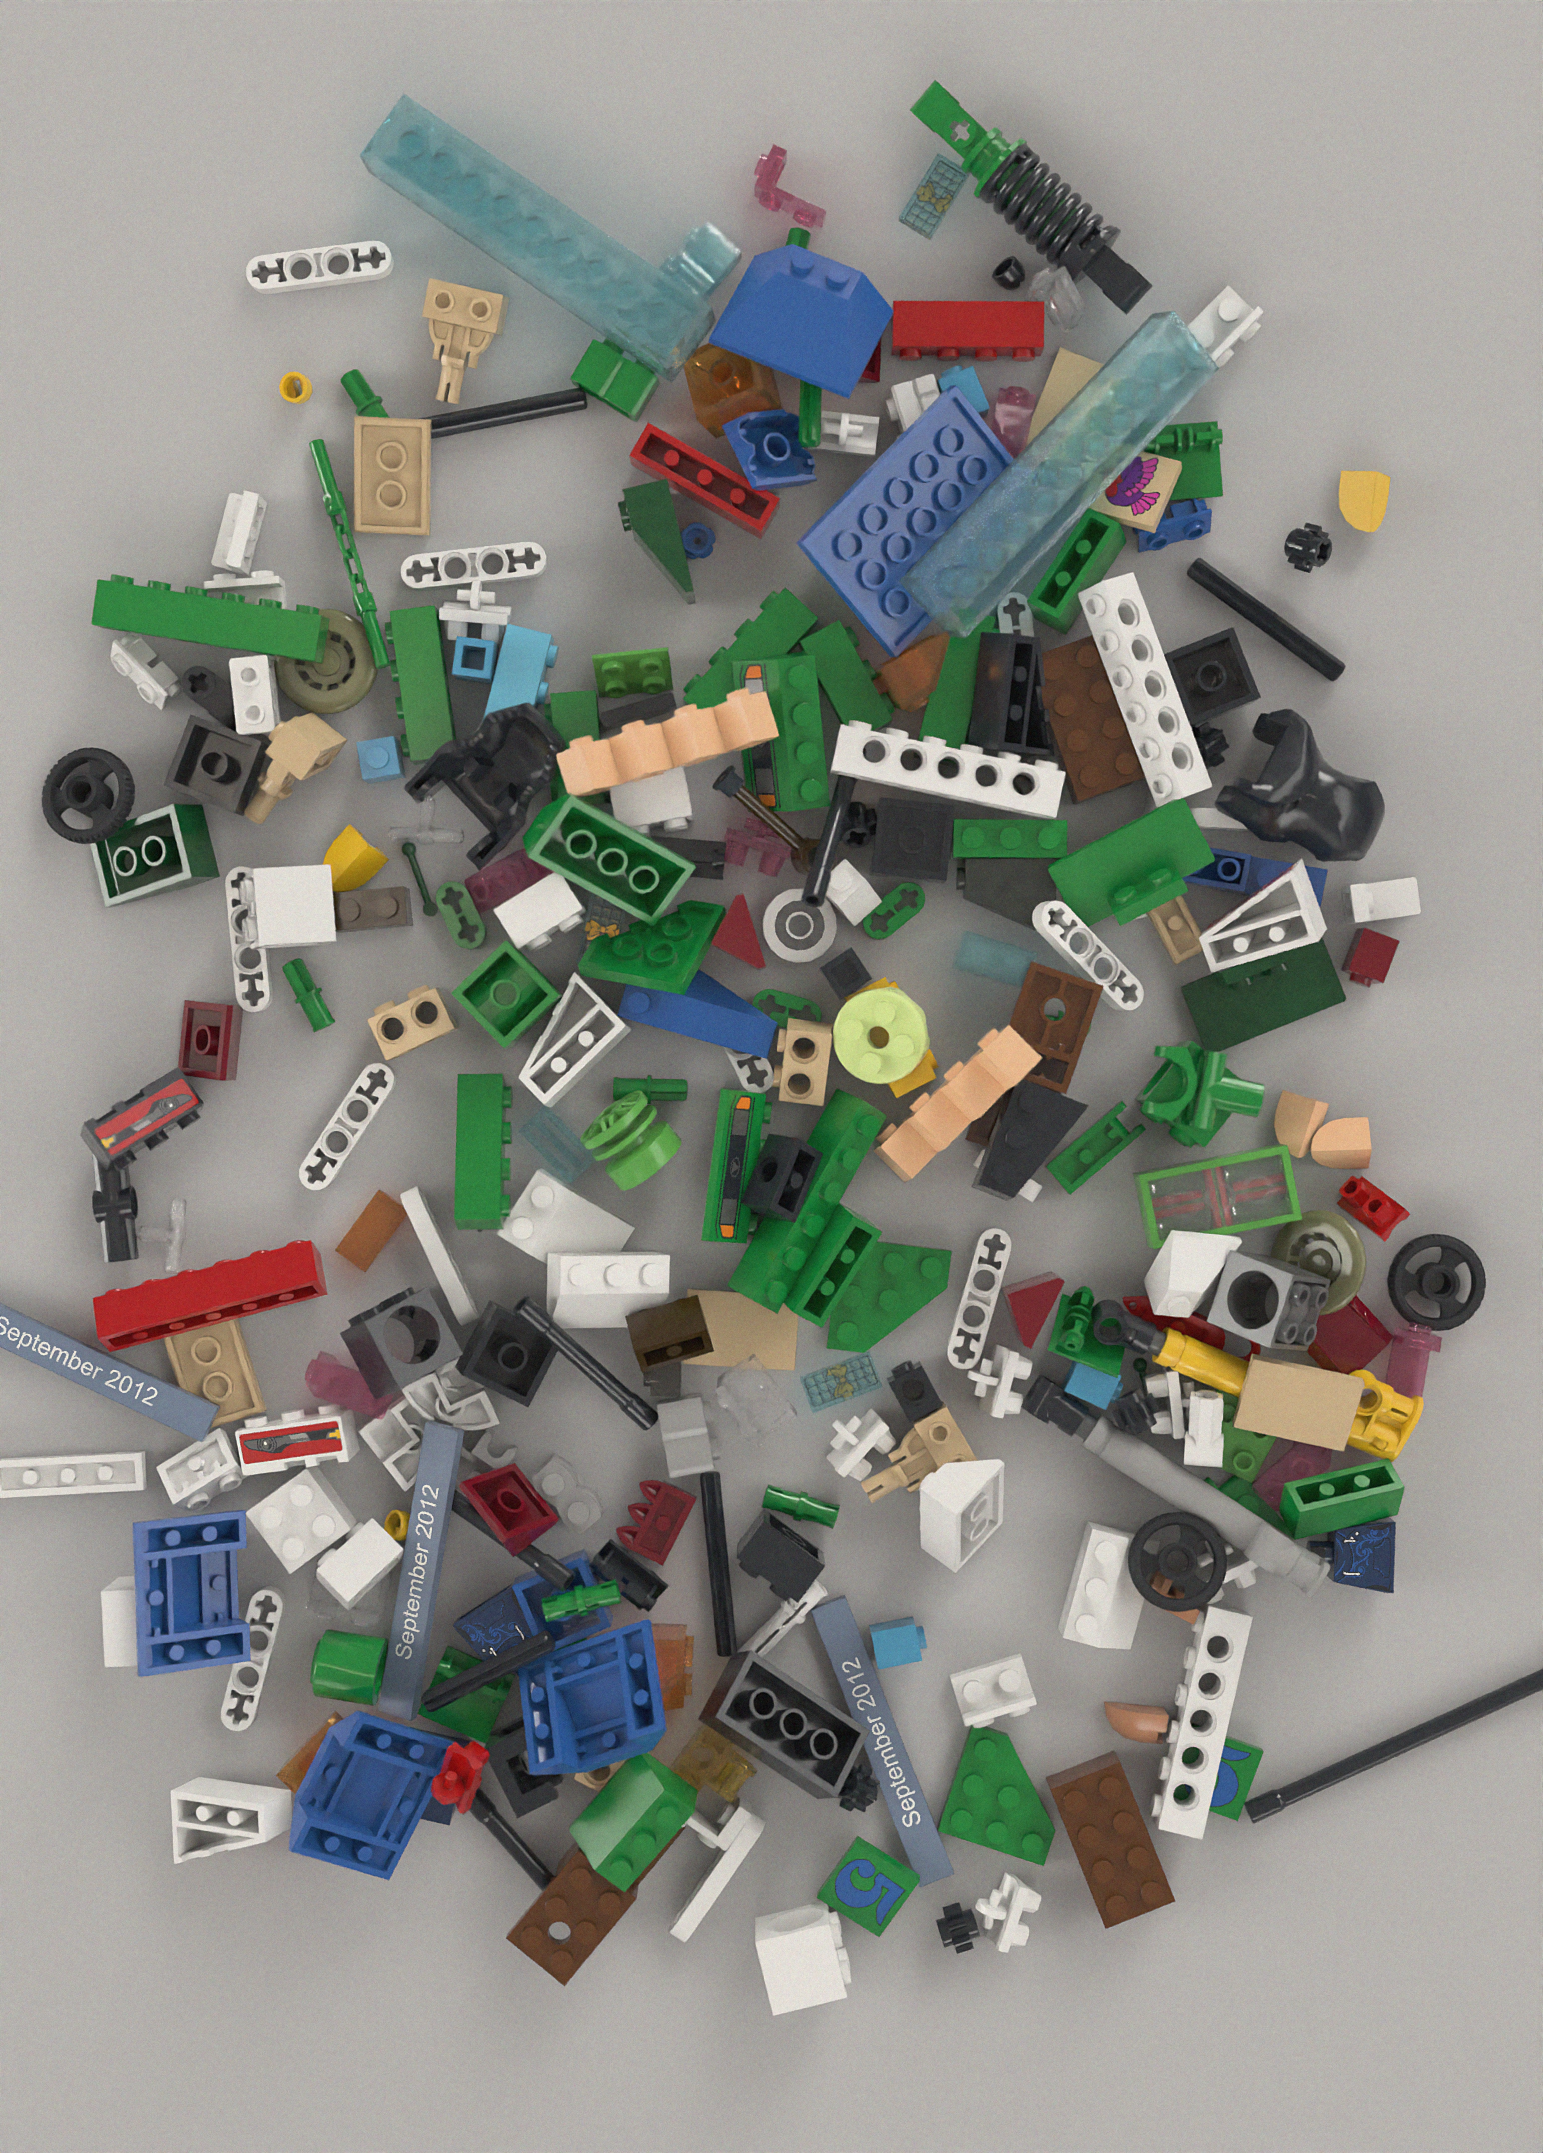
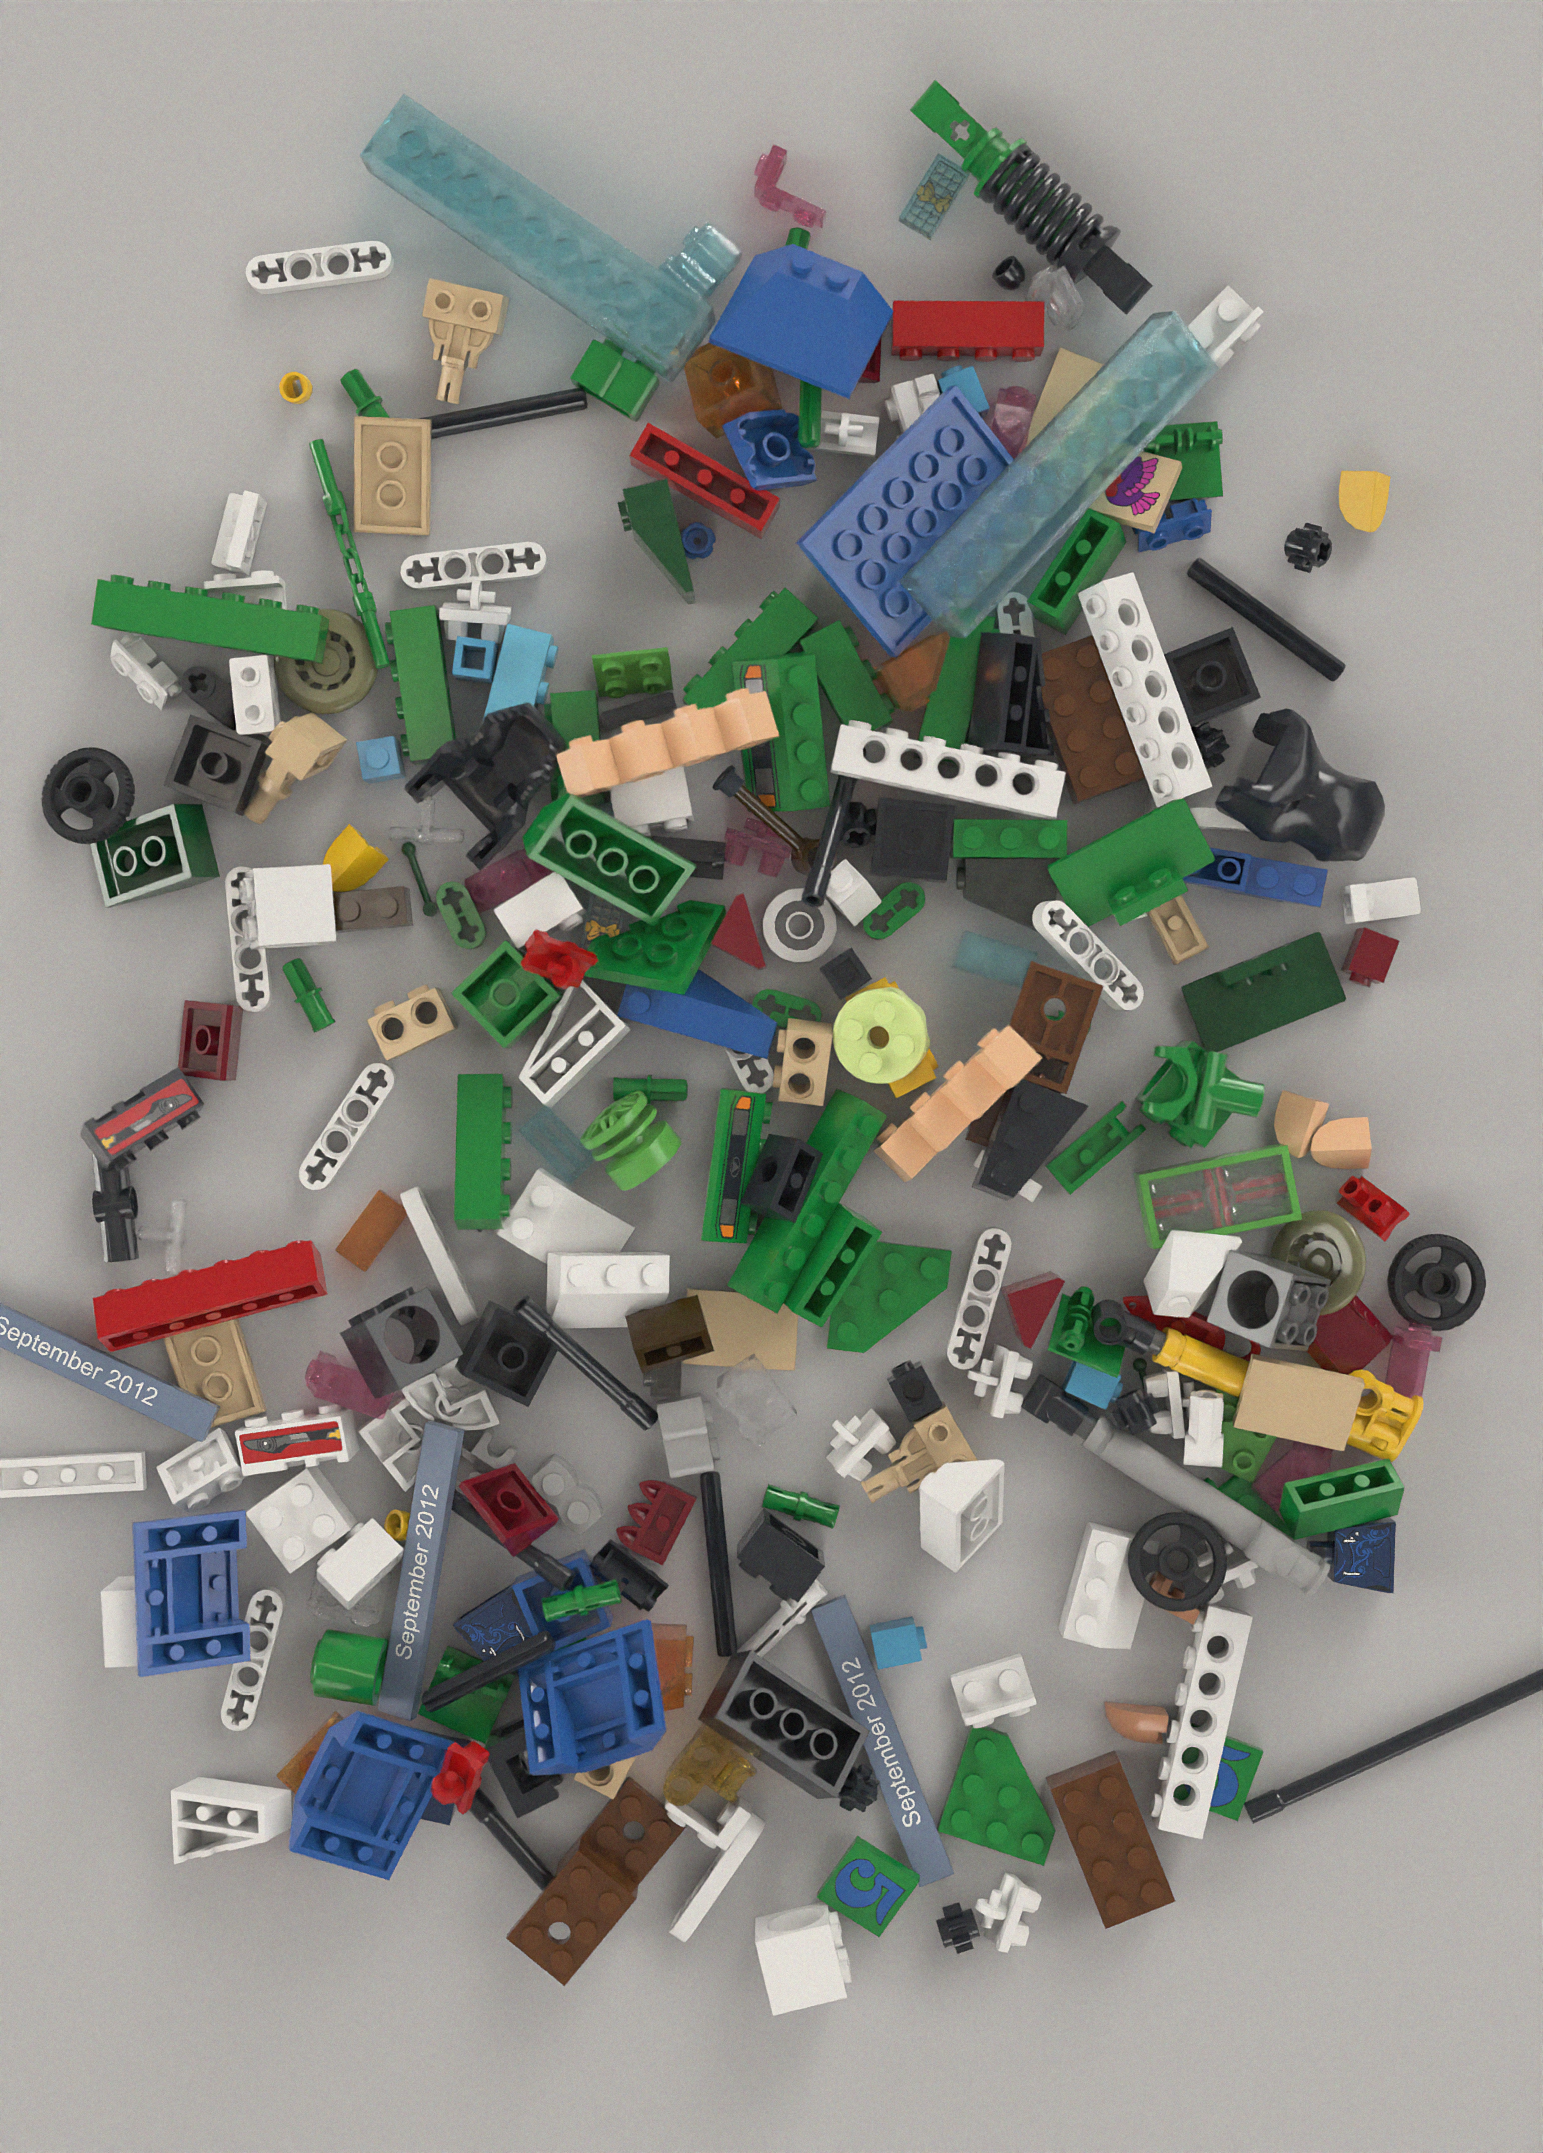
green slope [569,1752,698,1892] -> none
clear light blue tile [800,1351,883,1413] -> none
white wedge [1199,858,1327,973] -> none
none -> red hips [520,929,598,989]

